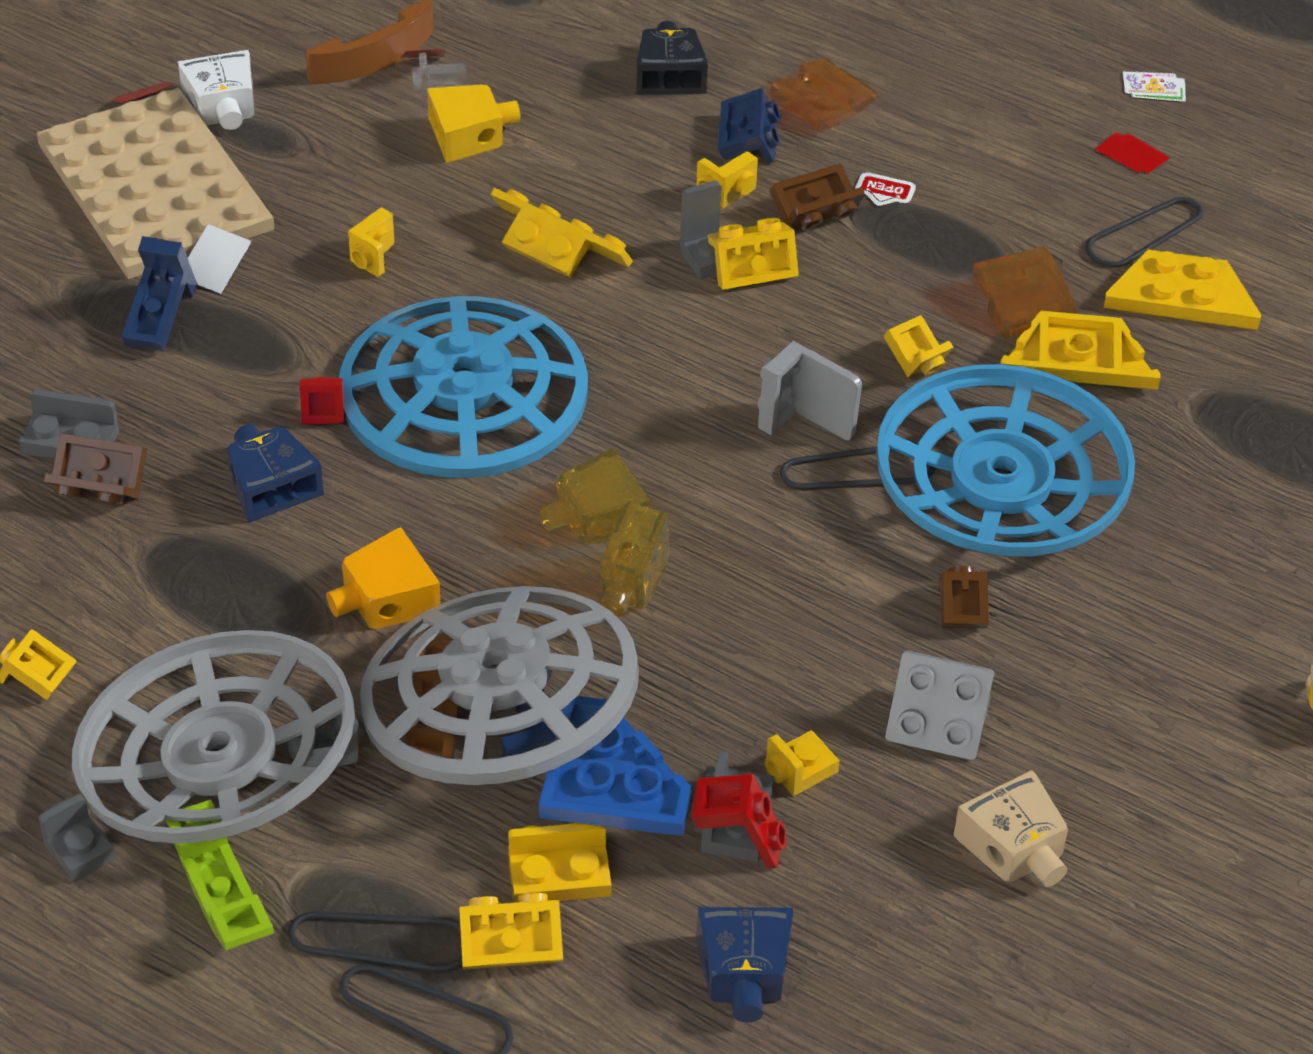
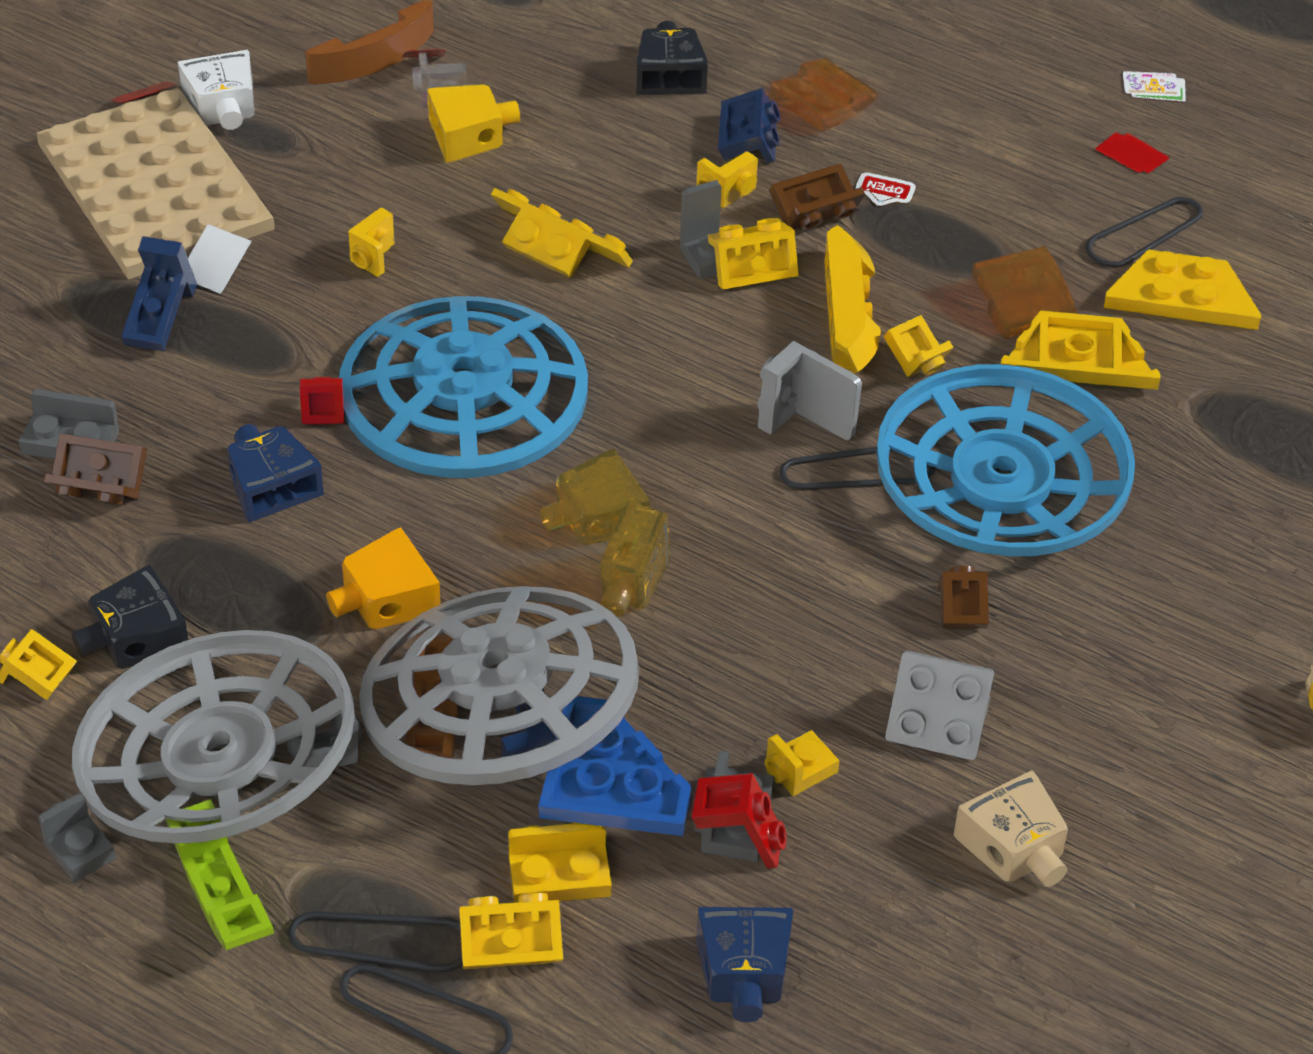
none -> black torso [71,565,188,669]
none -> yellow brick [824,225,881,374]

